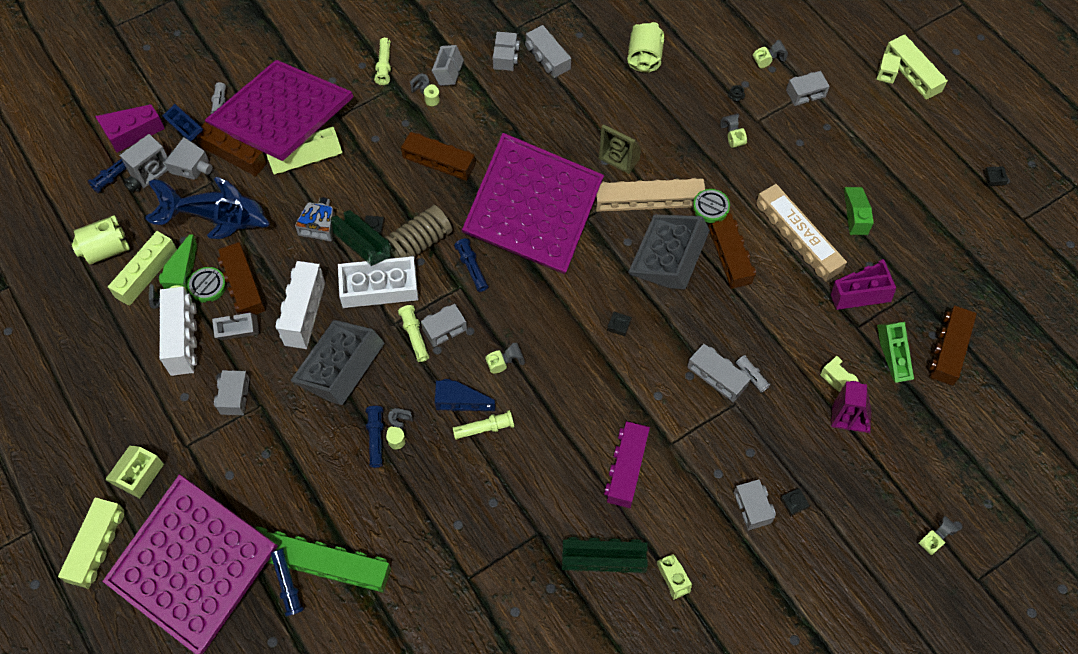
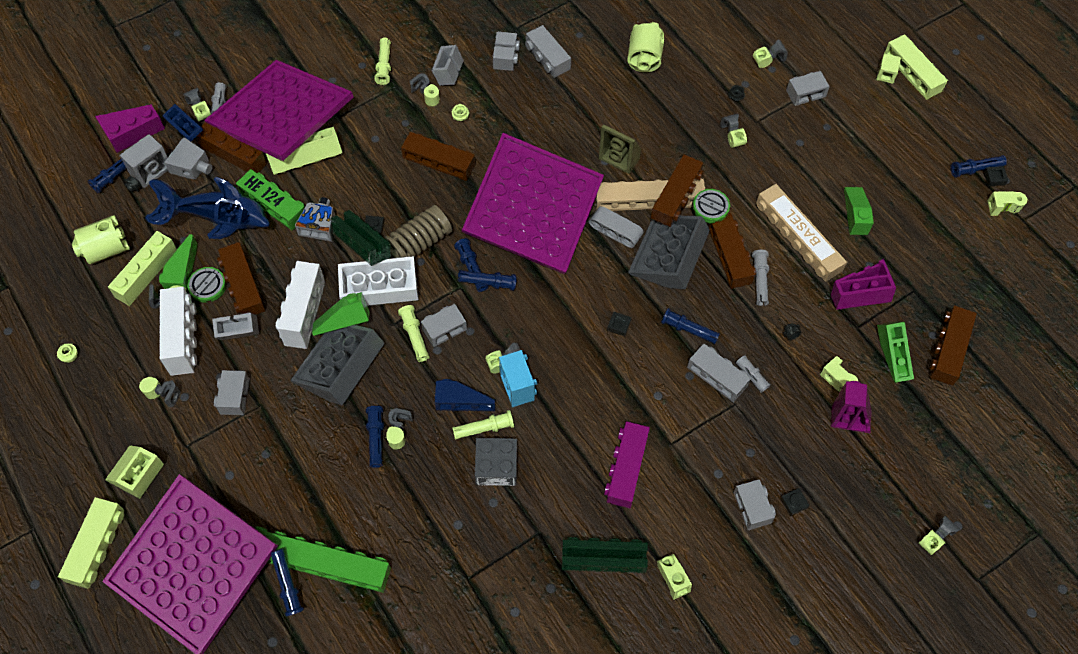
none -> yellowish green plate [57,344,78,363]
none -> leg [139,377,181,407]
none -> leg [183,87,211,122]
none -> bright green brick [236,169,305,231]
none -> bright green slope [312,292,369,336]
none -> yellowish green plate [452,104,469,121]
none -> dark blue pin [458,270,516,291]
none -> dark grey brick [475,438,517,486]
none -> medium azure container [499,350,537,407]
none -> light grey beam [589,206,644,248]
none -> reddish brown brick [651,154,704,227]
none -> dark blue pin [661,308,720,344]
none -> light grey pin [752,250,769,306]
none -> pearl dark grey plate [783,323,802,340]
none -> dark blue pin [951,155,1007,178]
none -> yellowish green leg [987,192,1027,216]

